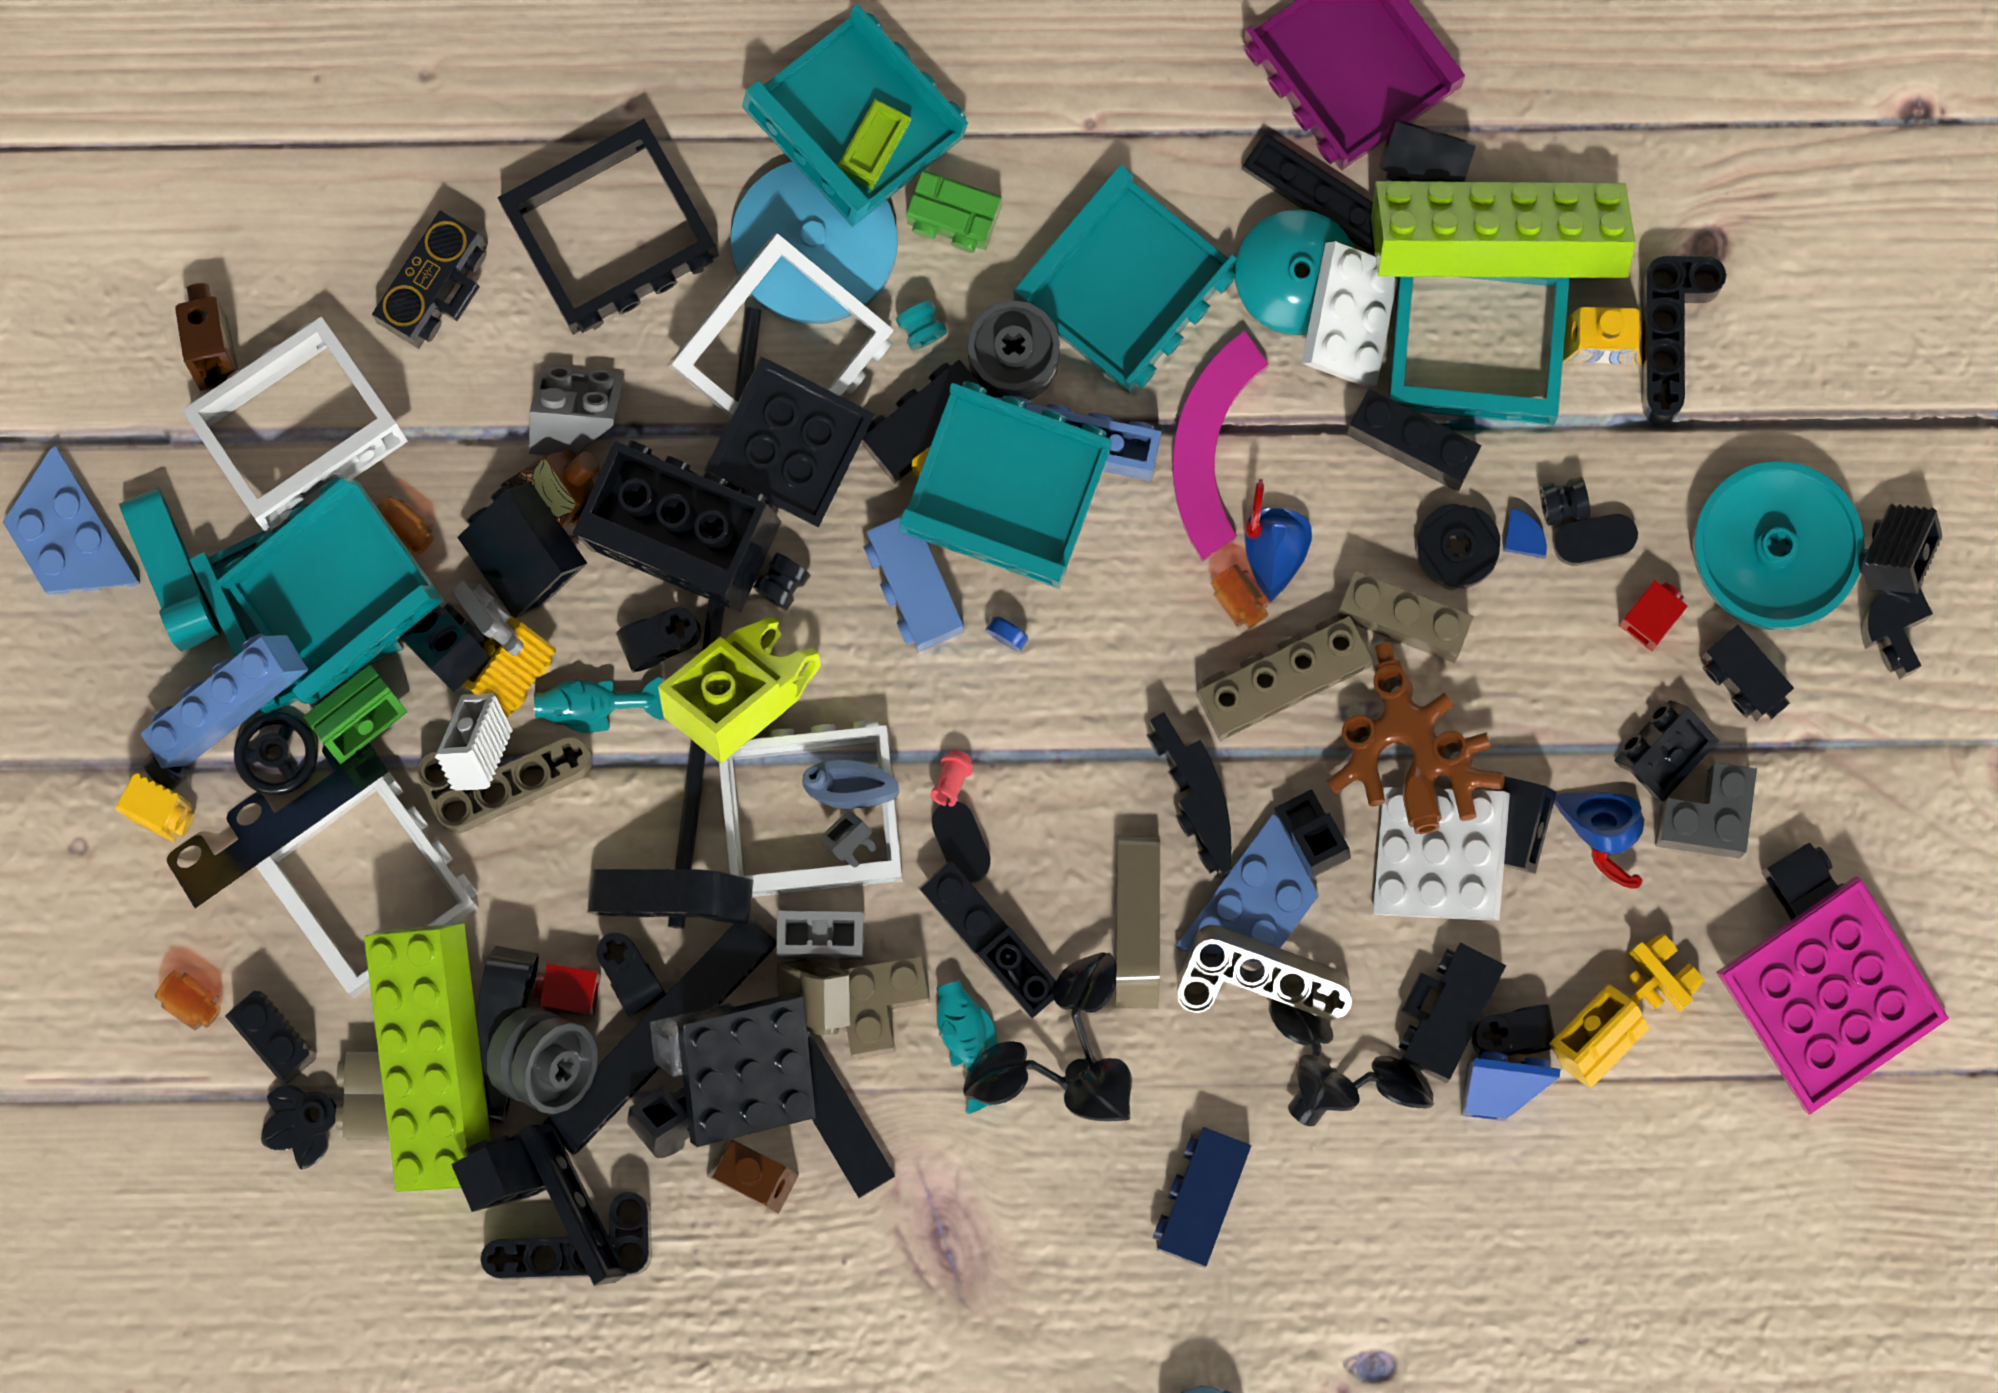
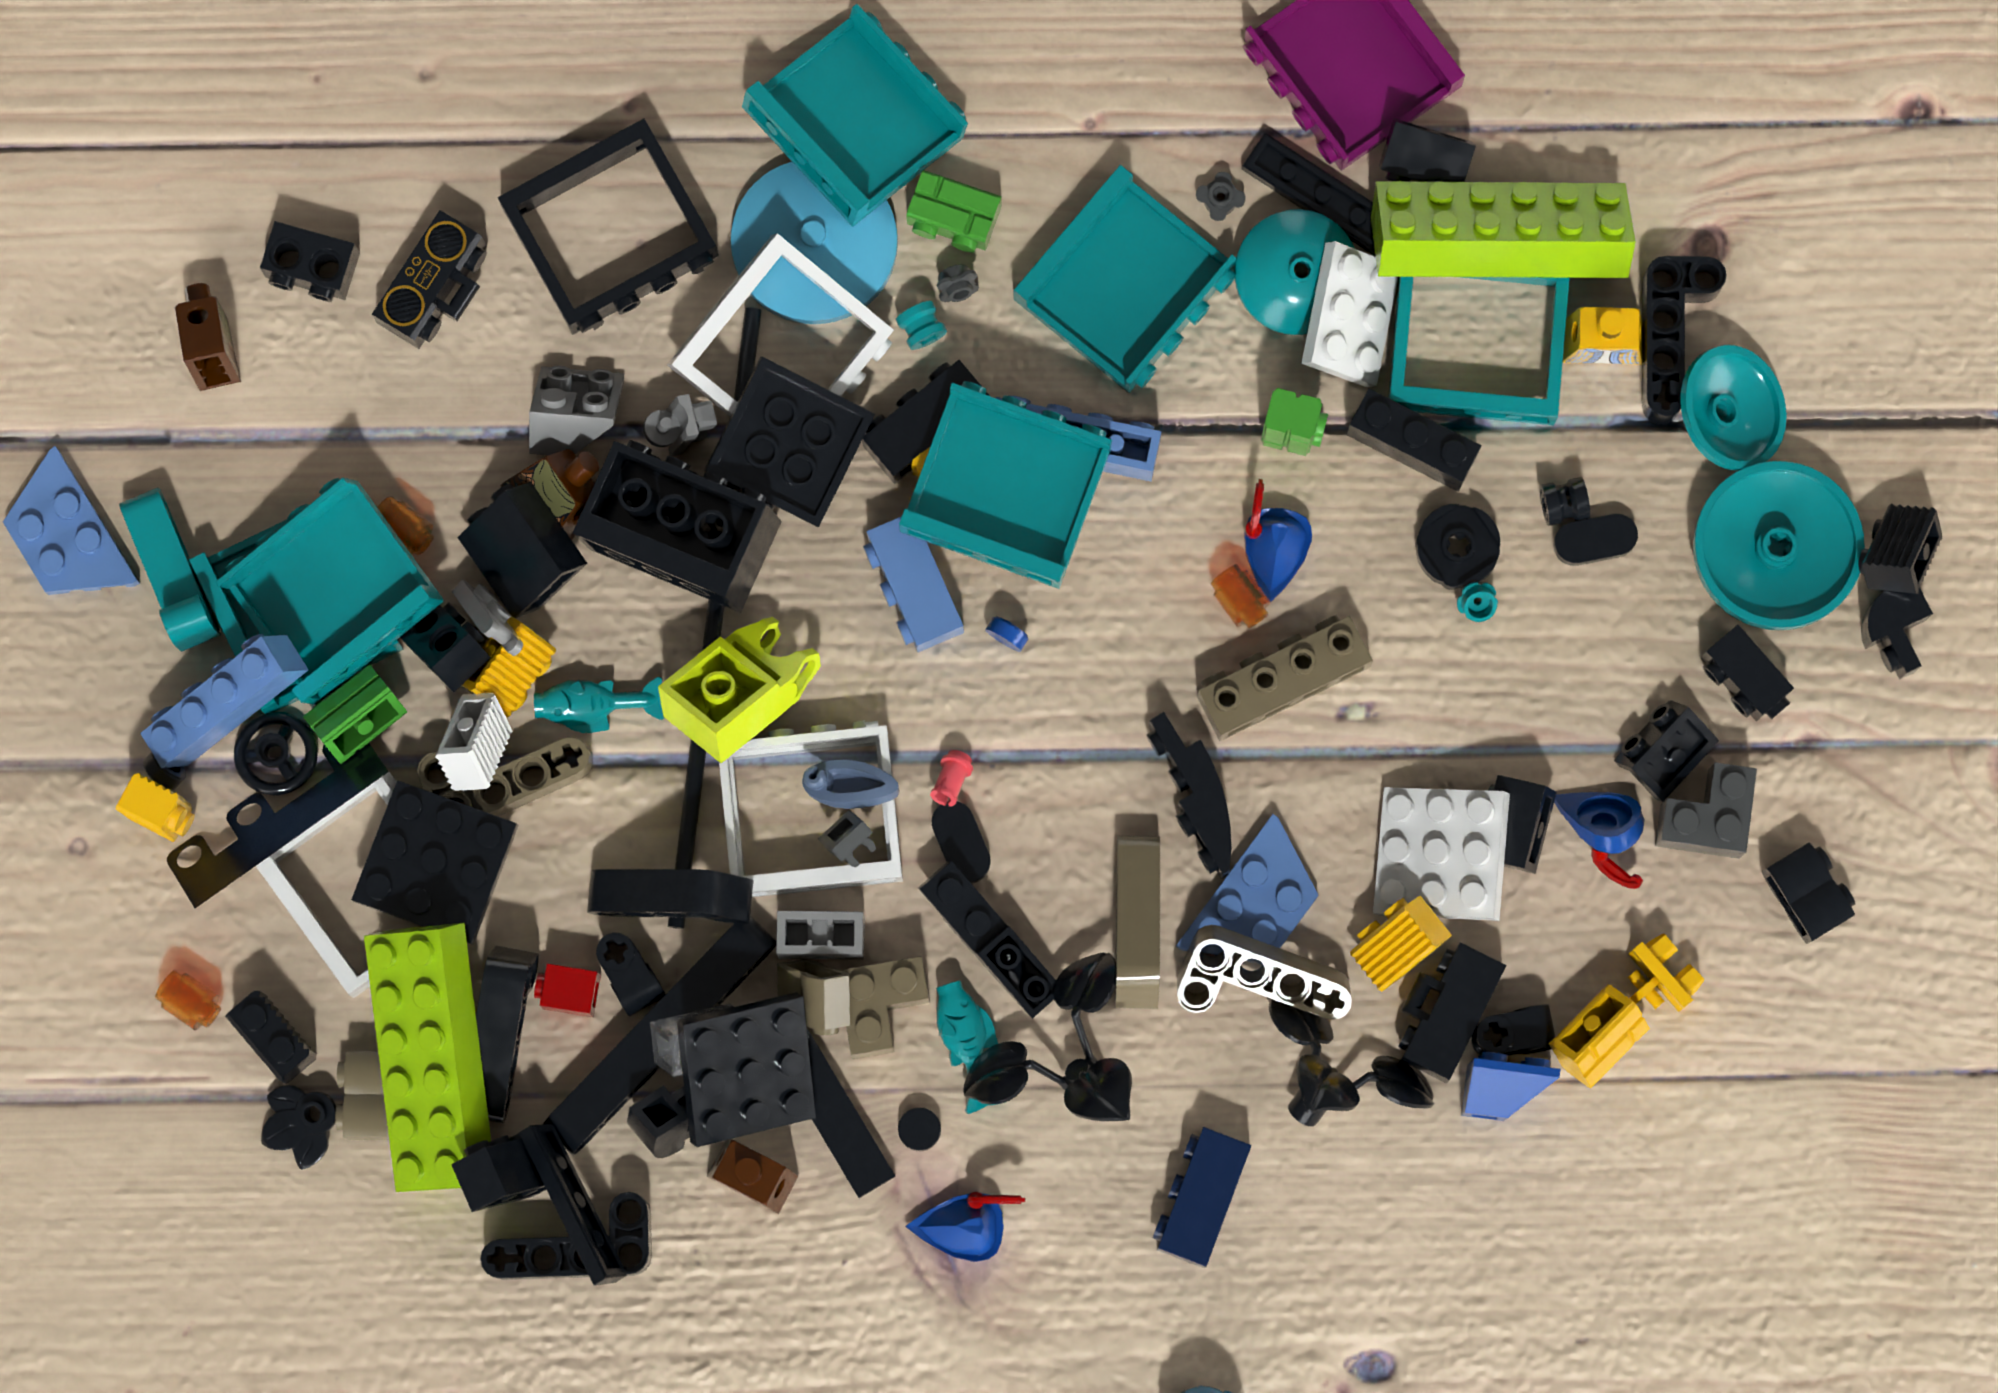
white window [182,316,408,533] -> none
dark grey wheel [487,1006,598,1114] -> none
black piece [616,607,702,673] -> none
black wheel [753,552,811,611] -> none
lime tile [837,99,912,190] -> none
dark grey wheel [967,300,1060,400] -> none
dark pink tile [1172,330,1268,562] -> none
black brick [1274,789,1351,878] -> none
dark orange plant [1326,643,1505,834] -> none
dark tan brick [1337,571,1474,663] -> none
blue tile [1504,508,1547,559] -> none
red brick [1619,580,1688,652] -> none
dark pink tile [1716,876,1949,1115] -> none
none -> black brick [260,221,360,302]
none -> black plate [351,780,519,945]
none -> light grey hips [643,394,717,456]
none -> black tile [898,1108,941,1151]
none -> blue piece [905,1192,1026,1262]
none -> dark grey plate [937,264,979,302]
none -> dark grey plate [1196,172,1246,221]
none -> bright green brick [1261,388,1328,456]
none -> yellow brick [1350,895,1452,992]
none -> teal plate [1457,582,1498,622]
none -> teal dish [1680,345,1787,471]

